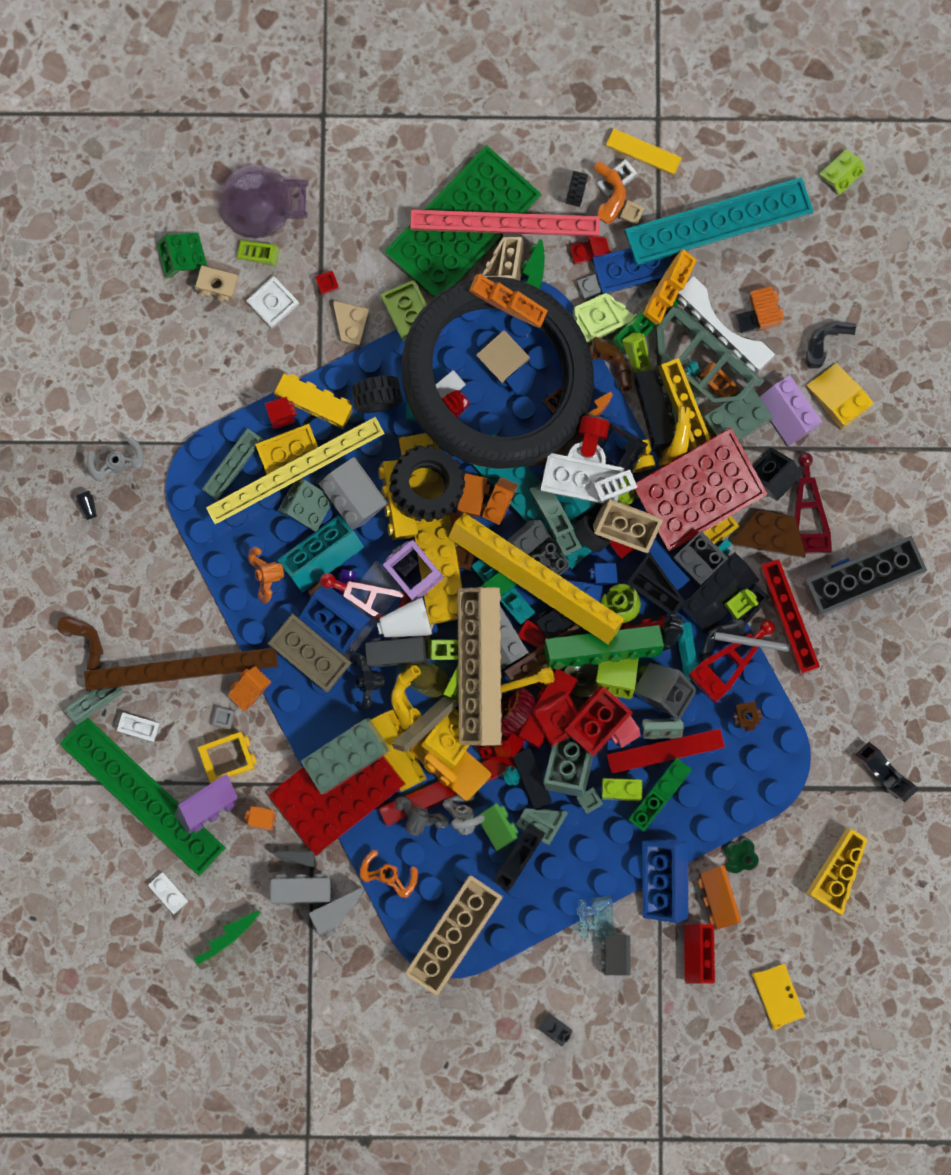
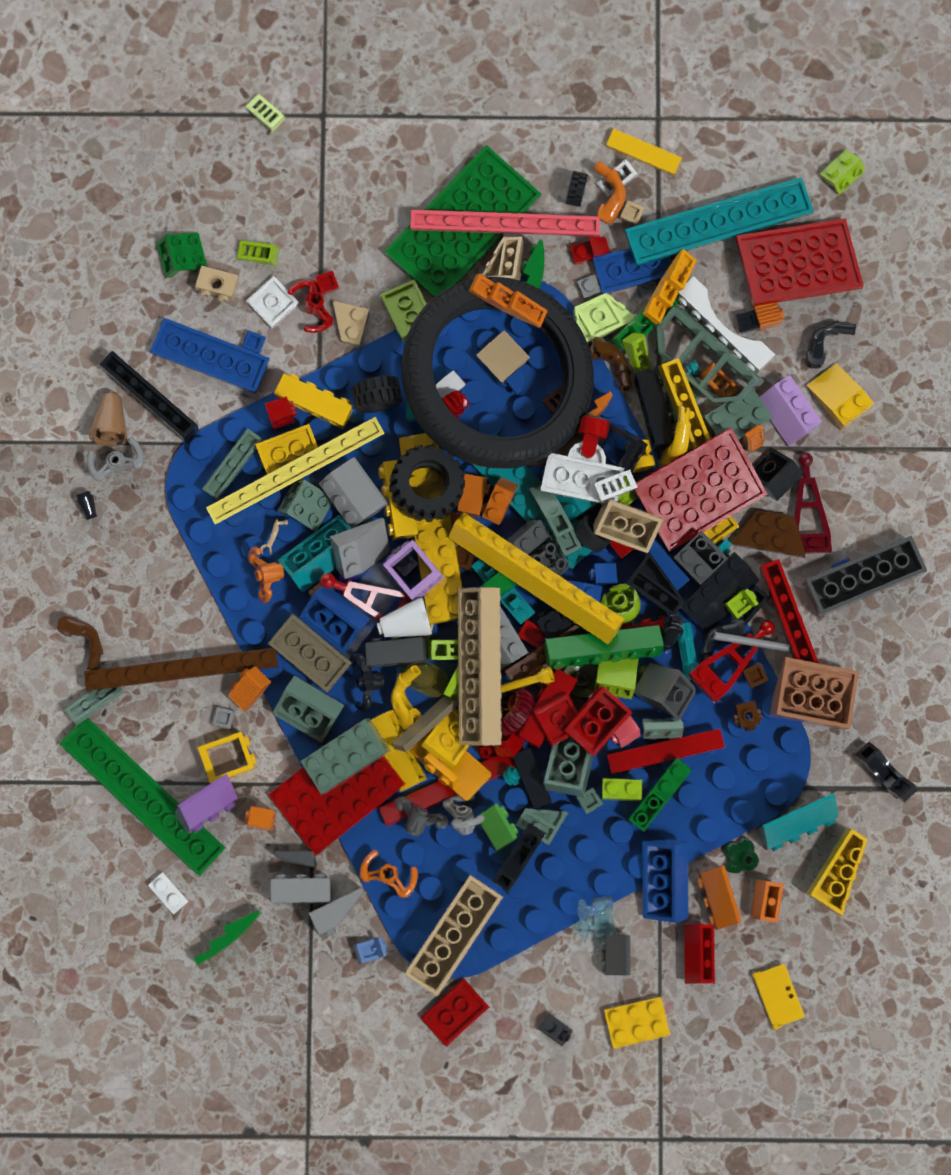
white plate [117,712,160,742] -> none
clear purple windscreen [219,165,308,239] -> none
none -> medium nougat cone [89,391,127,446]
none -> black brick [99,351,199,443]
none -> blue plate [150,318,270,394]
none -> blue tile [242,330,266,354]
none -> yellowish green slope [245,94,285,132]
none -> tan piece [260,519,288,555]
none -> sand green slope [272,676,344,743]
none -> red piece [287,280,333,333]
none -> light grey slope [330,518,390,579]
none -> medium blue bracket [353,937,387,964]
none -> red tile [420,978,490,1047]
none -> yellow plate [604,997,670,1049]
none -> red plate [736,218,864,307]
none -> orange slope [741,424,765,453]
none -> reddish brown plate [742,663,768,689]
none -> orange brick [750,879,784,923]
none -> teal slope [757,793,839,852]
none -> nougat slope [770,657,859,730]

